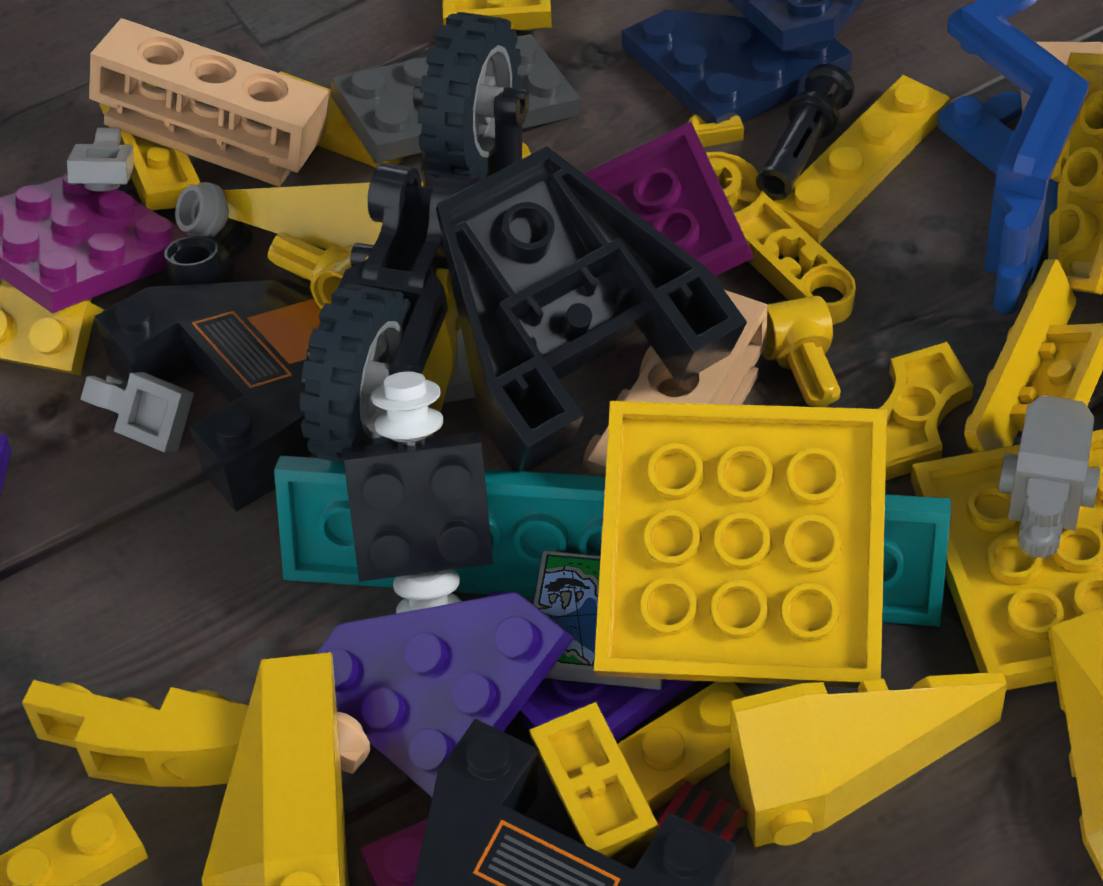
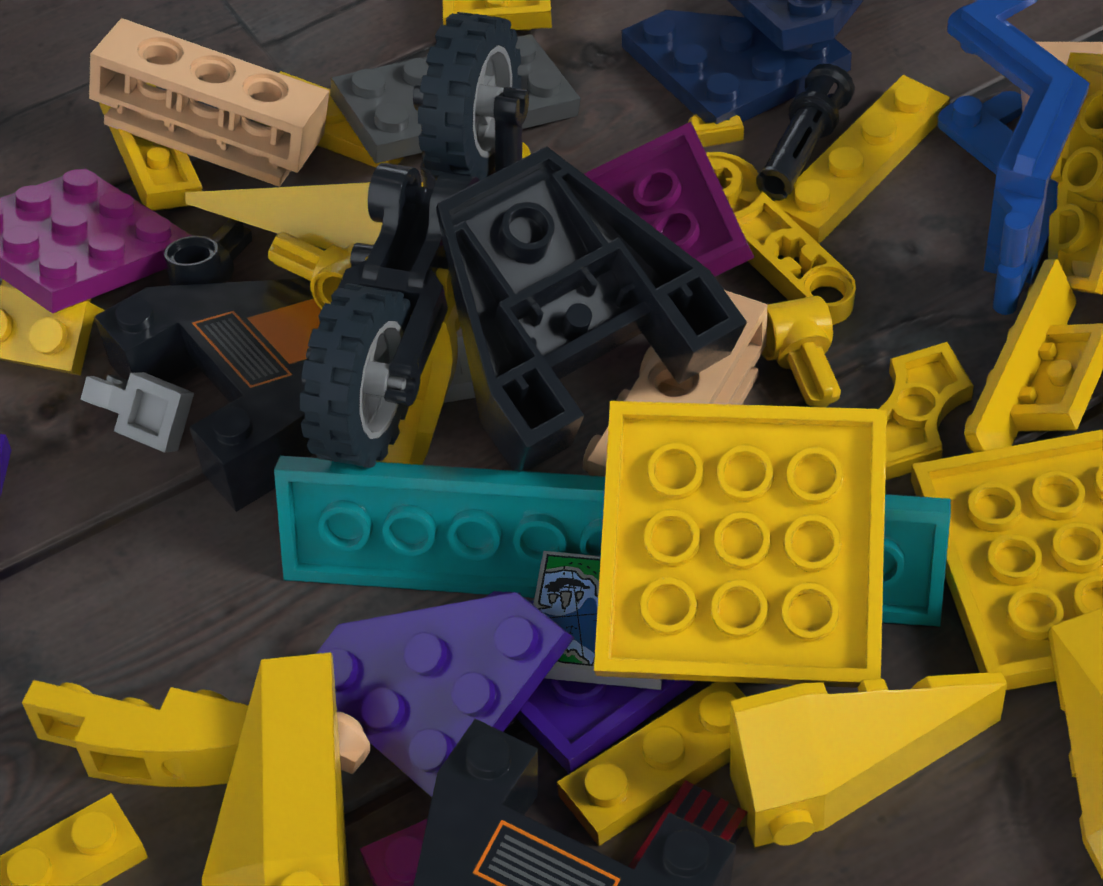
light grey plate [67,128,134,191] -> none
light grey plate [175,182,229,239] -> none
black plate [342,372,493,614] -> none
yellow hinge [529,702,658,862] -> none
light grey hinge [998,395,1100,559] -> none

